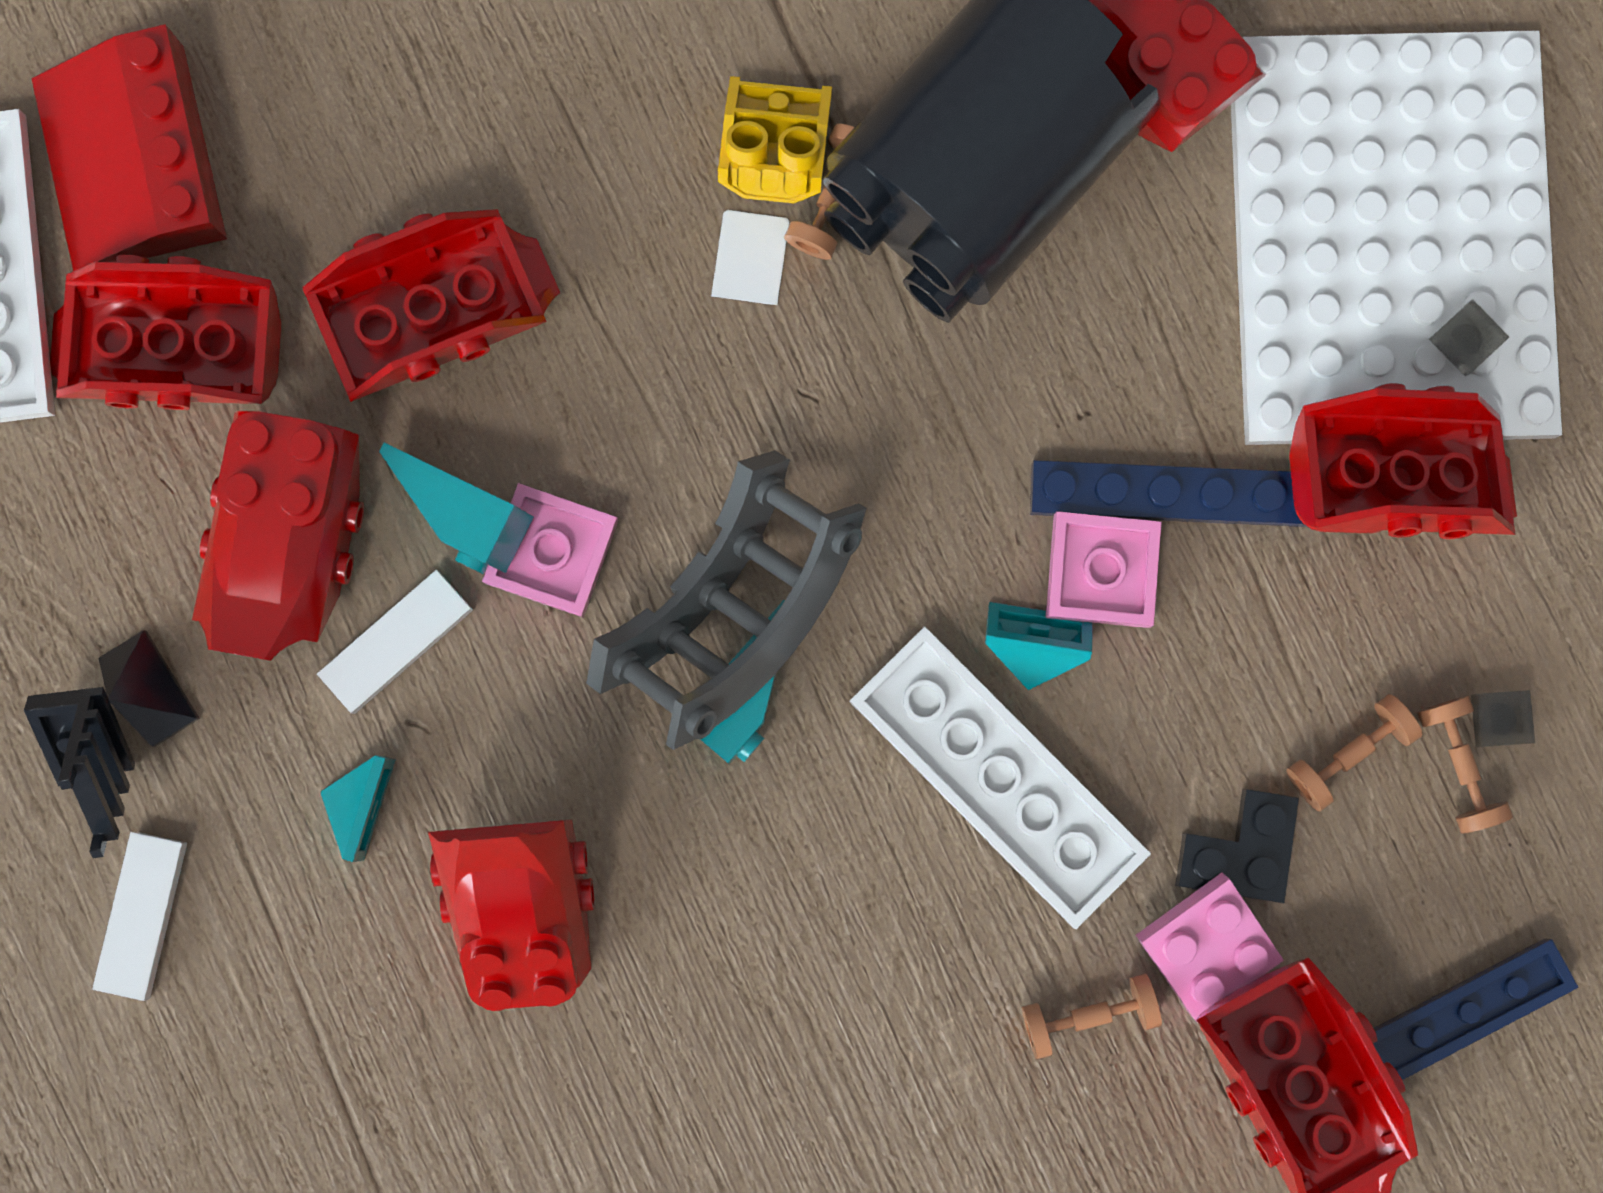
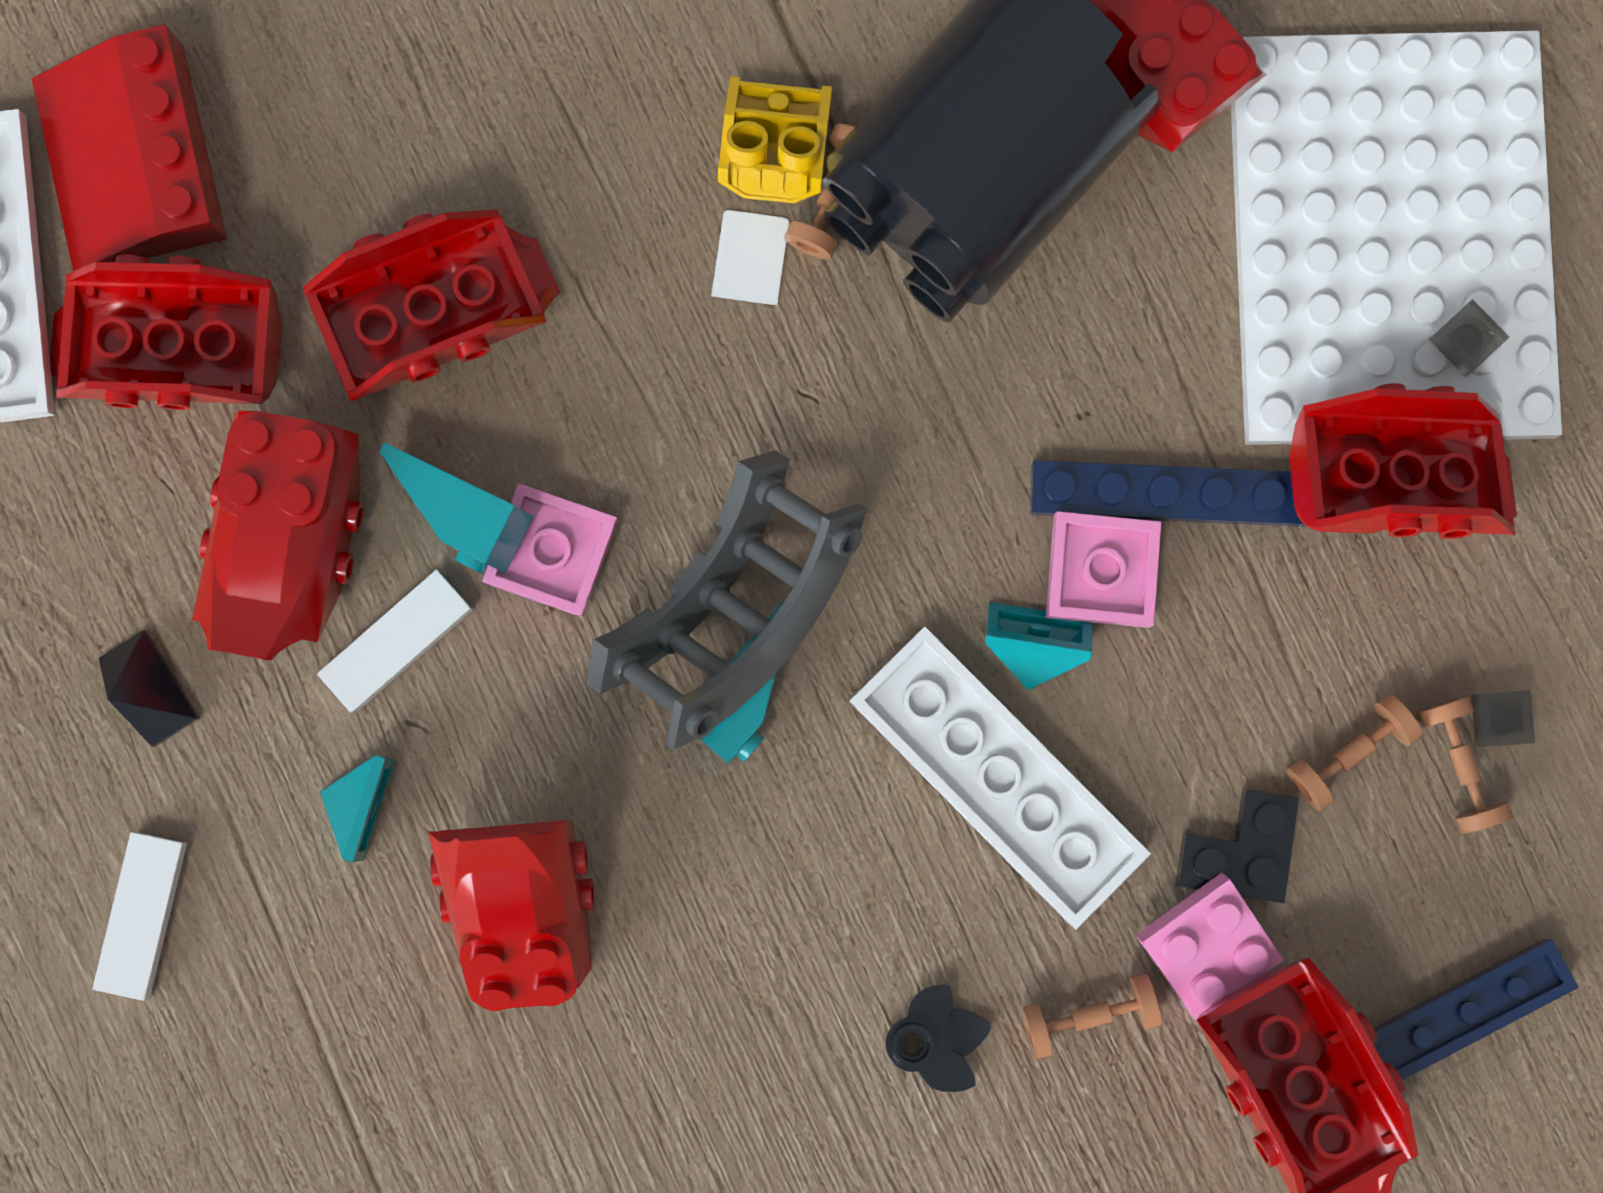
black plate [24,687,135,858] -> none
none -> black plate [885,984,991,1092]

